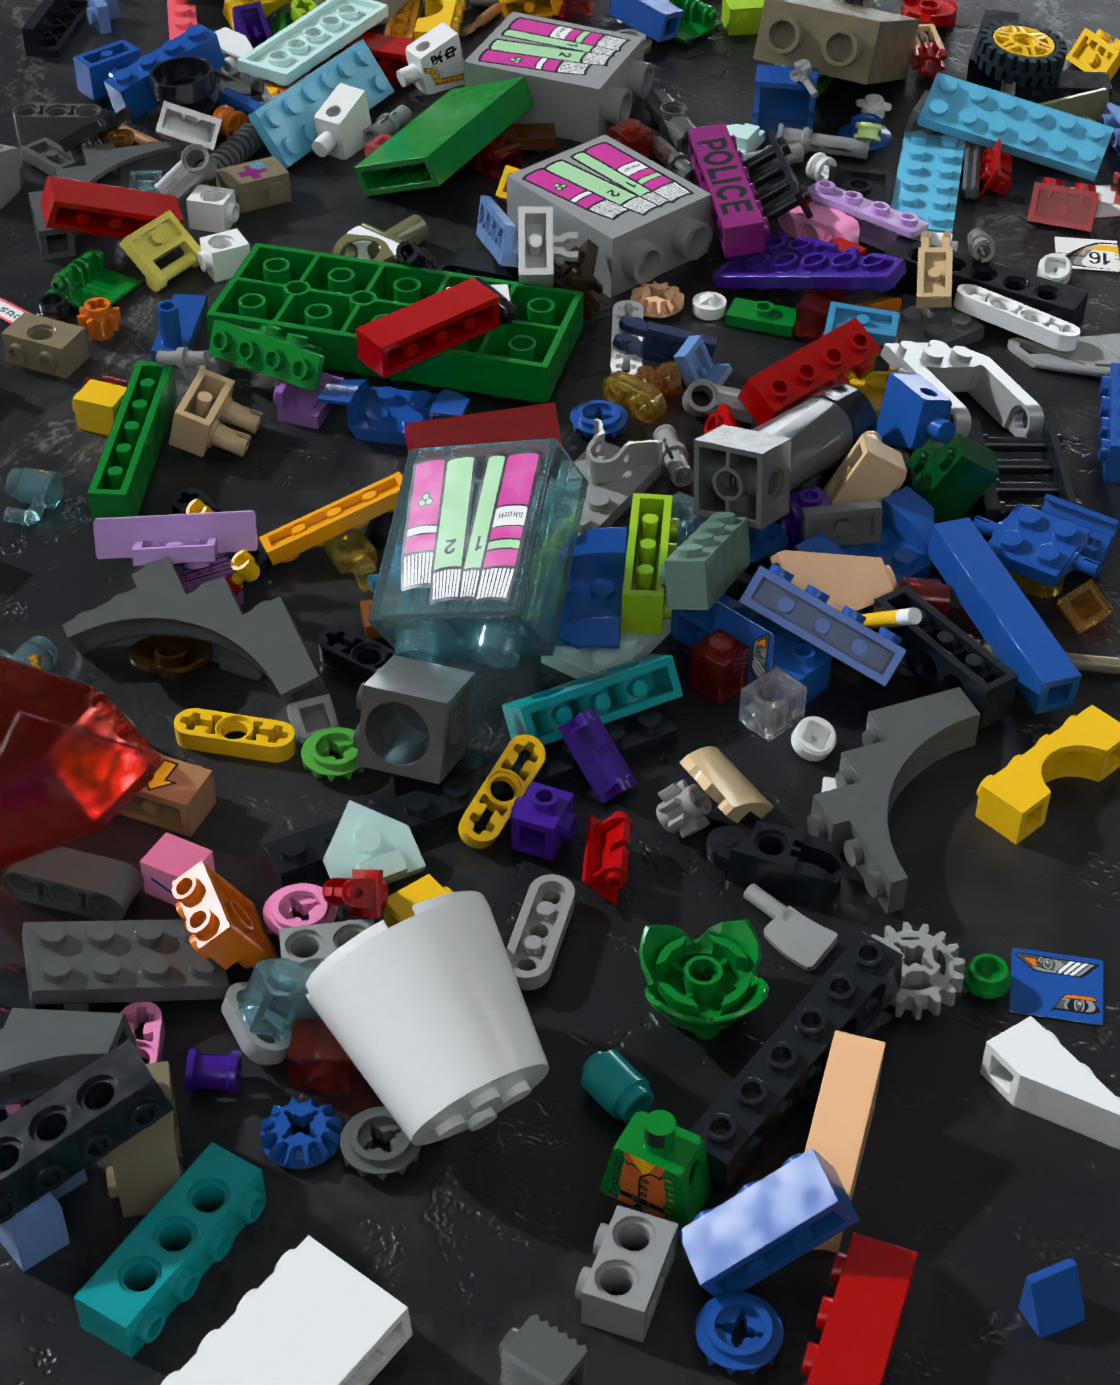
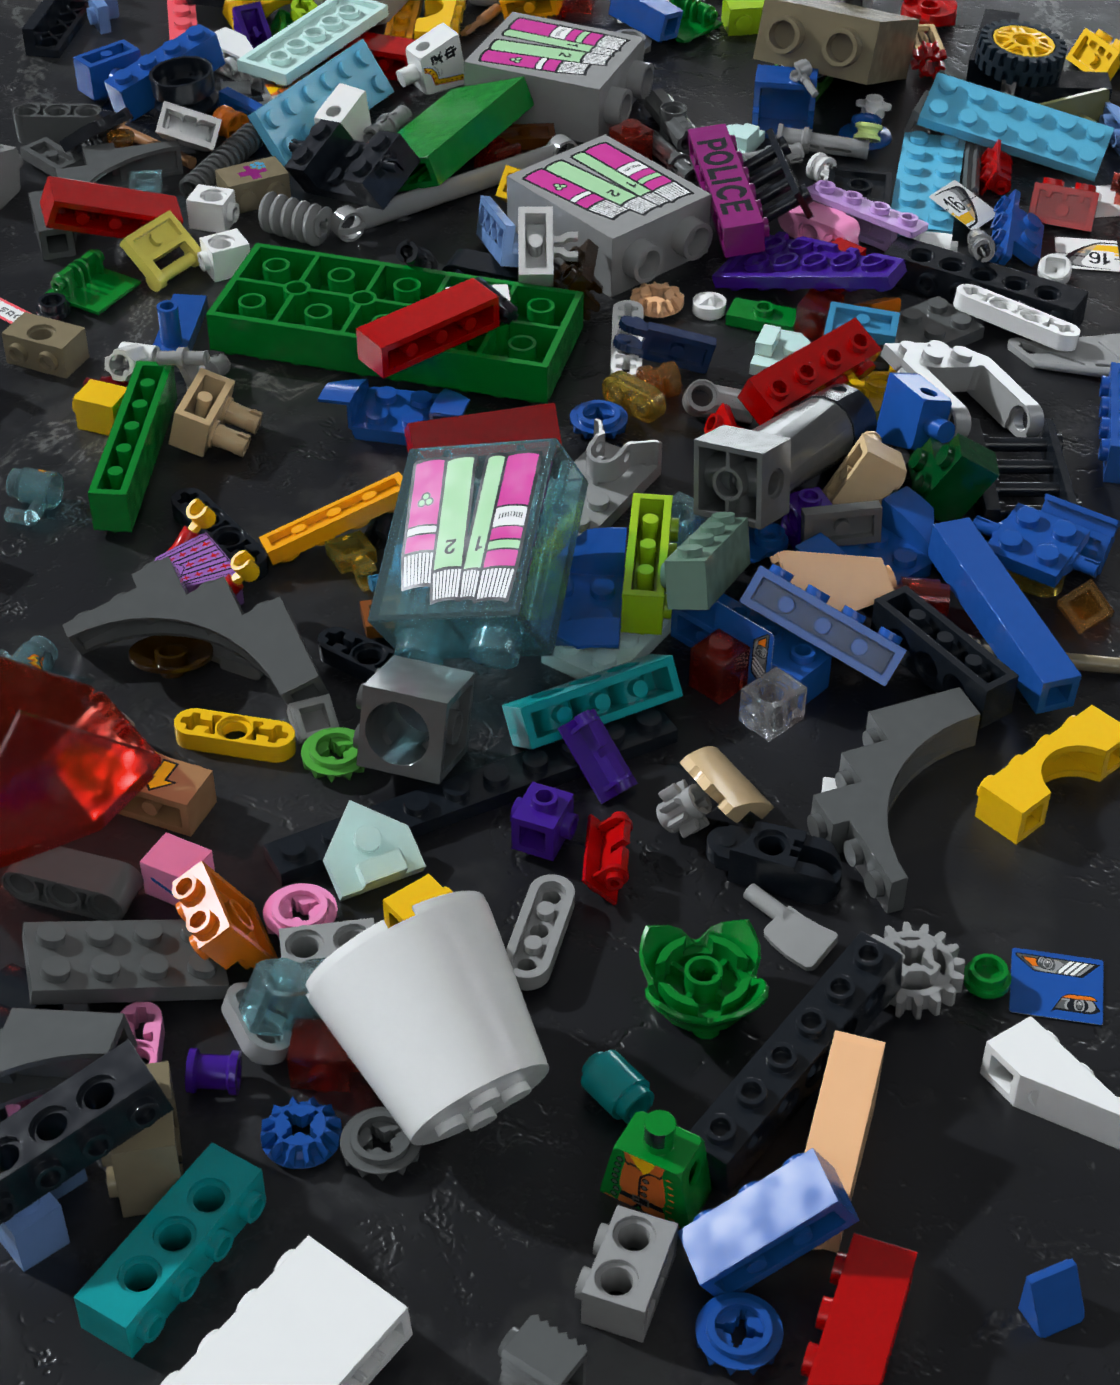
orange gear [77,297,122,341] -> none
lavender bracket [93,510,258,569] -> none
light grey piece [154,144,217,204] -> none
green bracket [208,320,325,391] -> none
medium lavender bracket [273,372,345,429] -> none
red hinge [322,869,388,918] -> none
olive connector [332,214,430,265] -> none
yellow beam [458,734,546,849] -> none
light grey pin [653,424,694,487] -> none
medium blue bracket [673,335,733,392] -> none
white tile [791,716,837,762] -> none
bar [862,607,922,629] -> none
tan hinge [916,231,953,308] -> none
none -> white piece [104,341,160,381]
none -> light grey piece [258,191,333,247]
none -> black brick [284,119,421,210]
none -> light grey piece [330,134,578,242]
none -> light aqua plate [749,324,811,375]
none -> sticker [929,180,995,230]
none -> blue bracket [988,189,1044,267]

